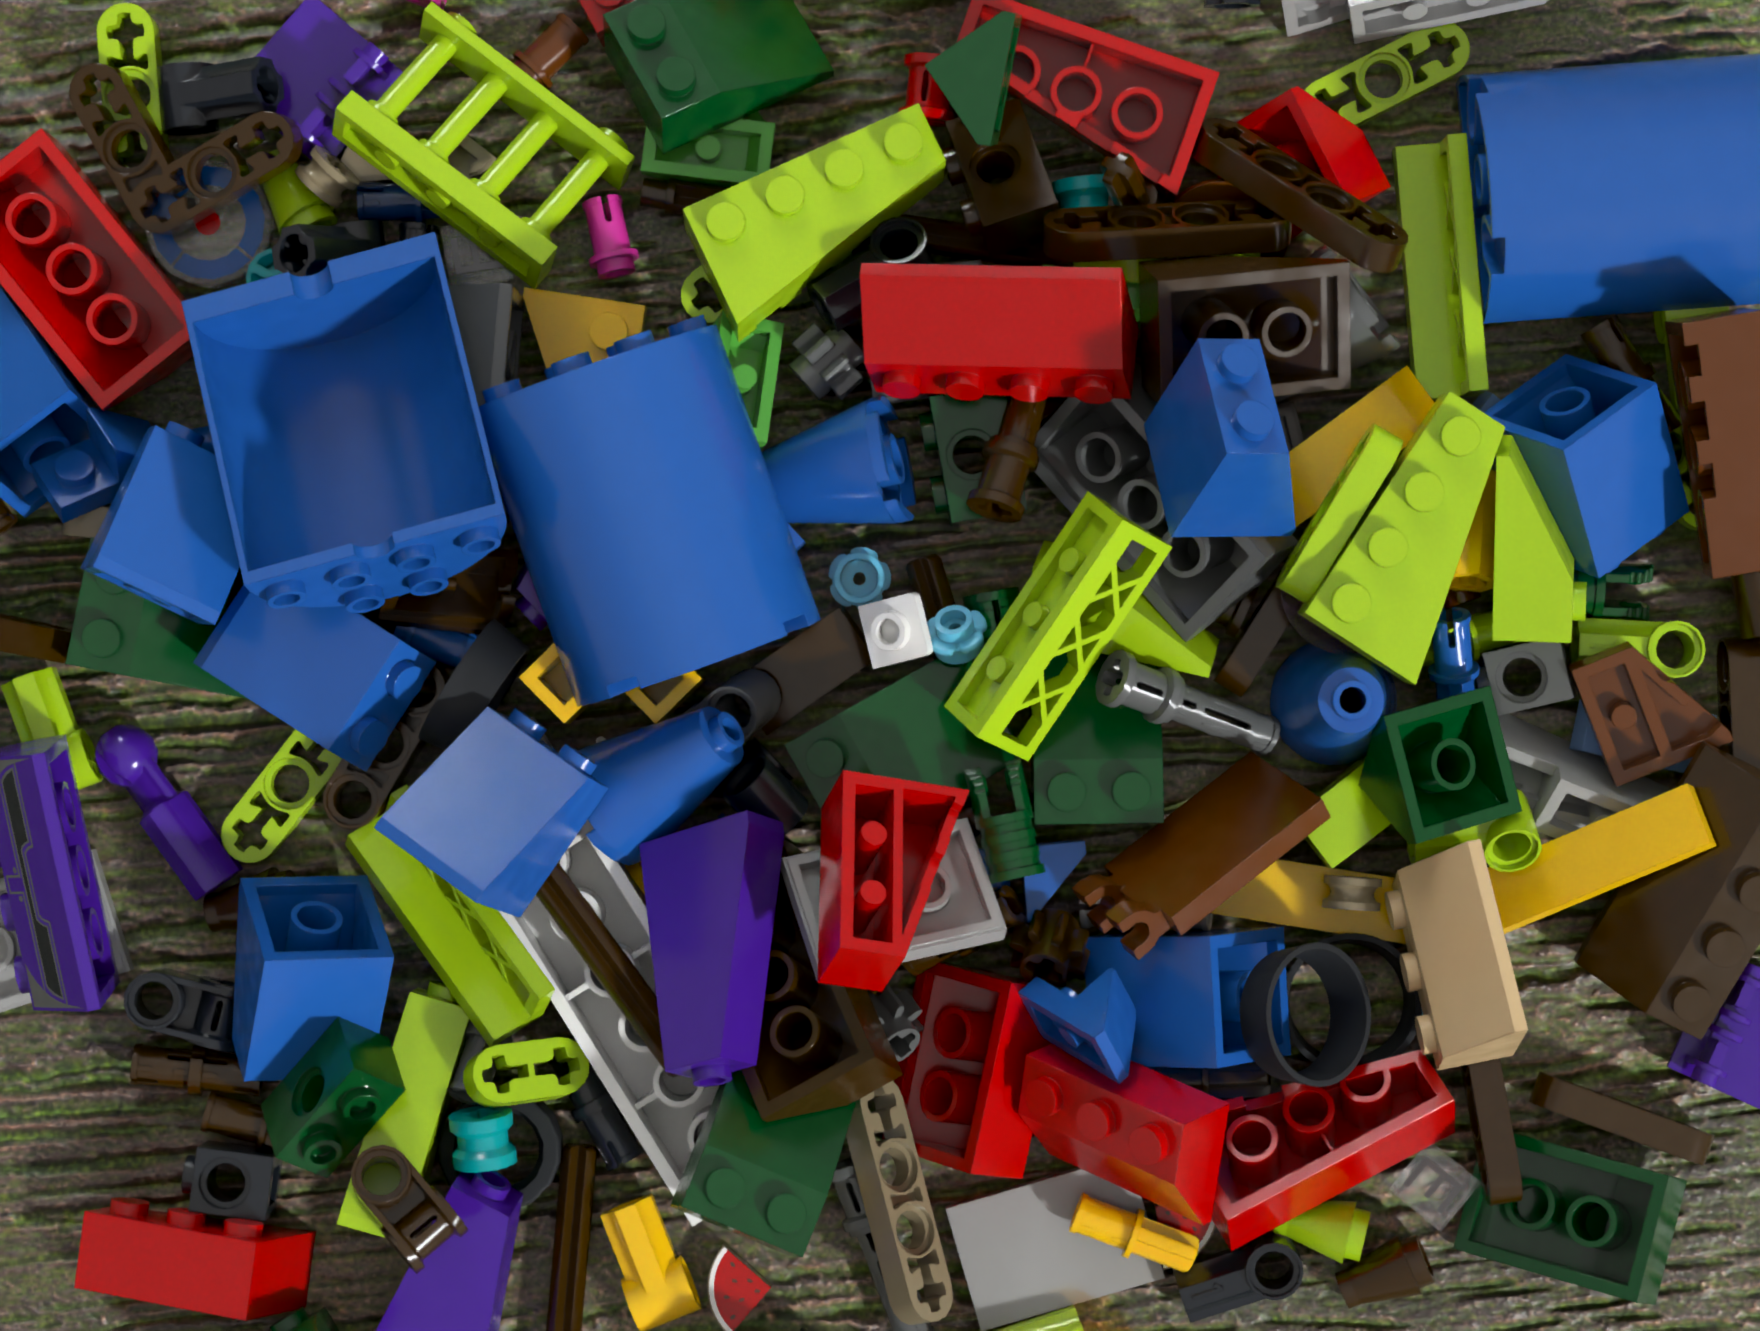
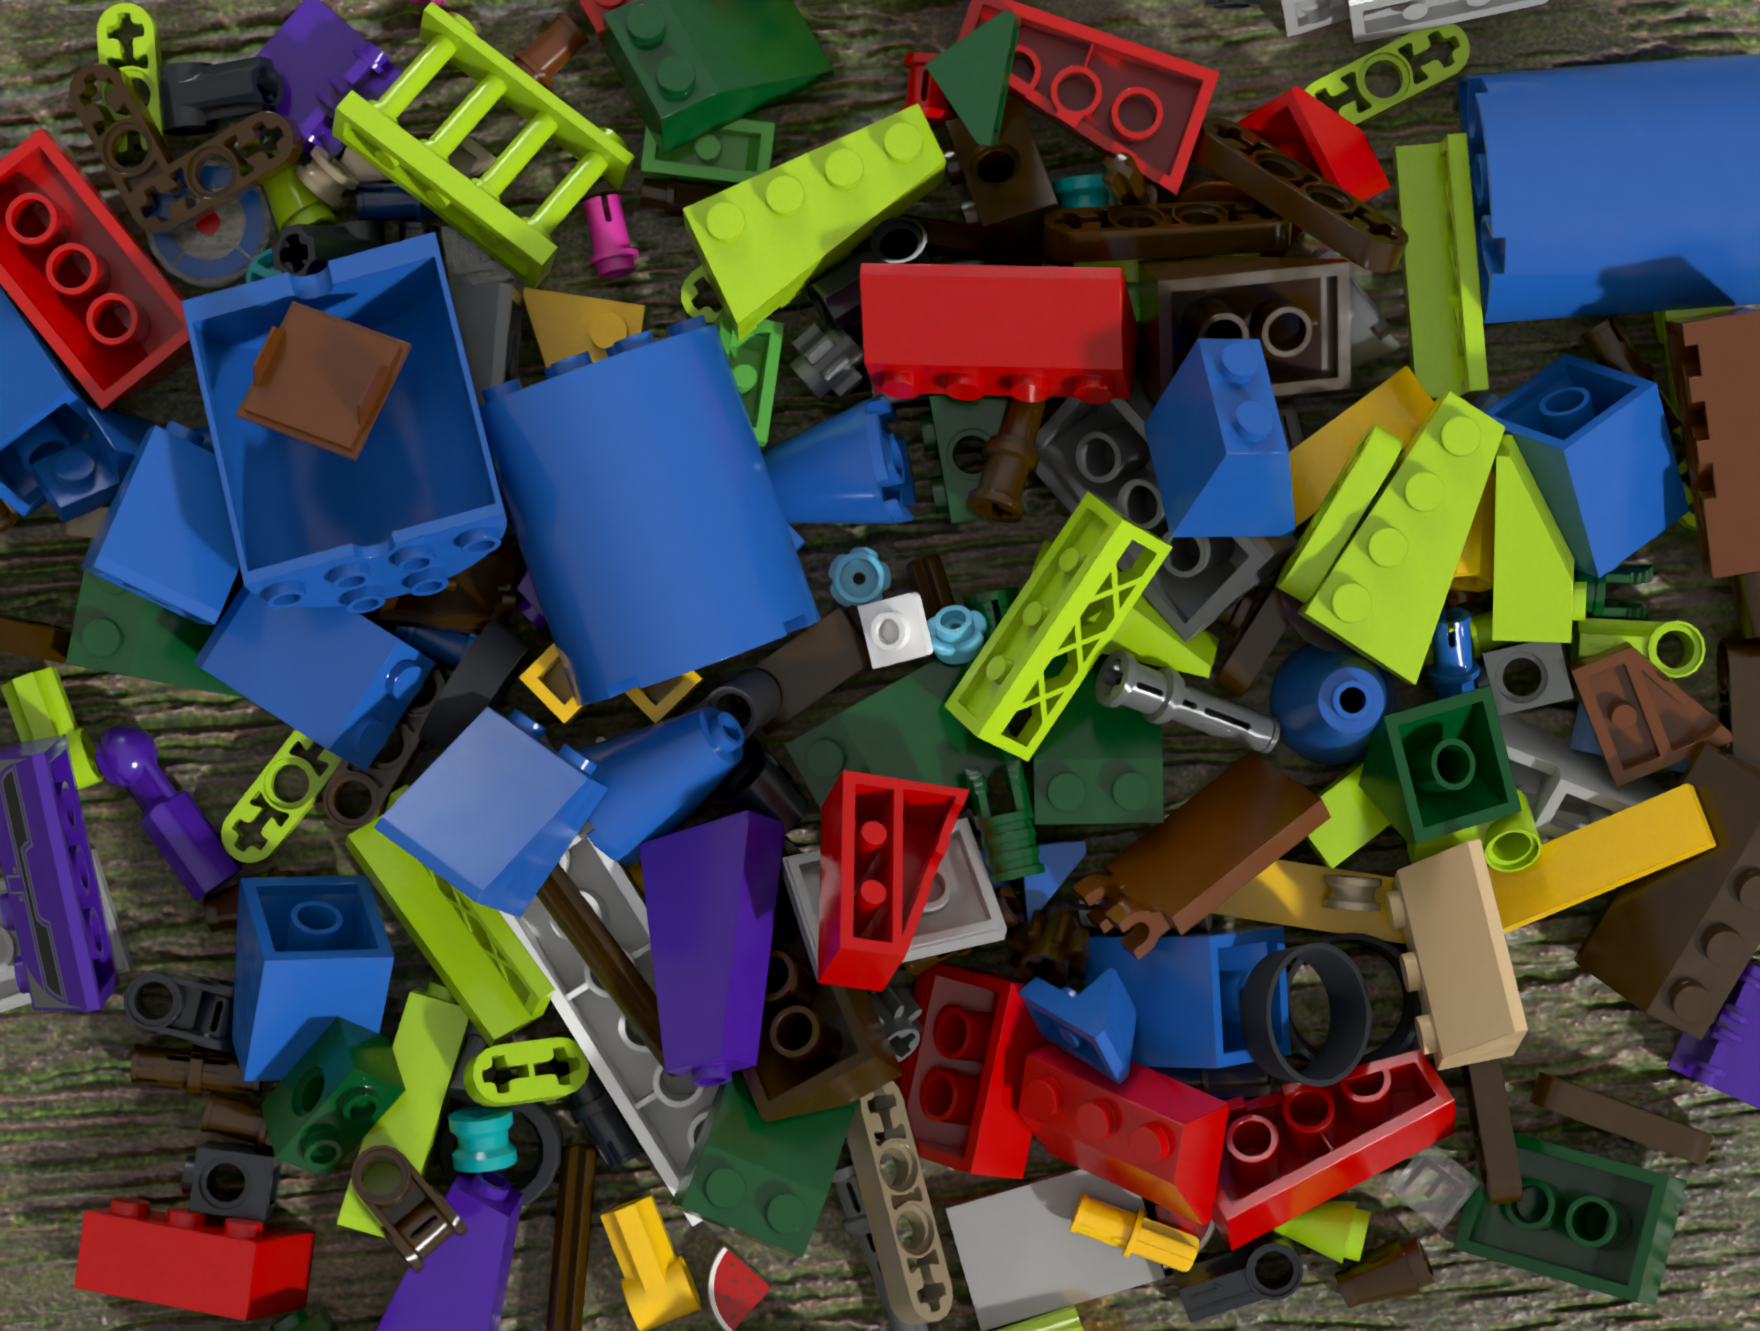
none -> reddish brown piece [236,301,412,461]

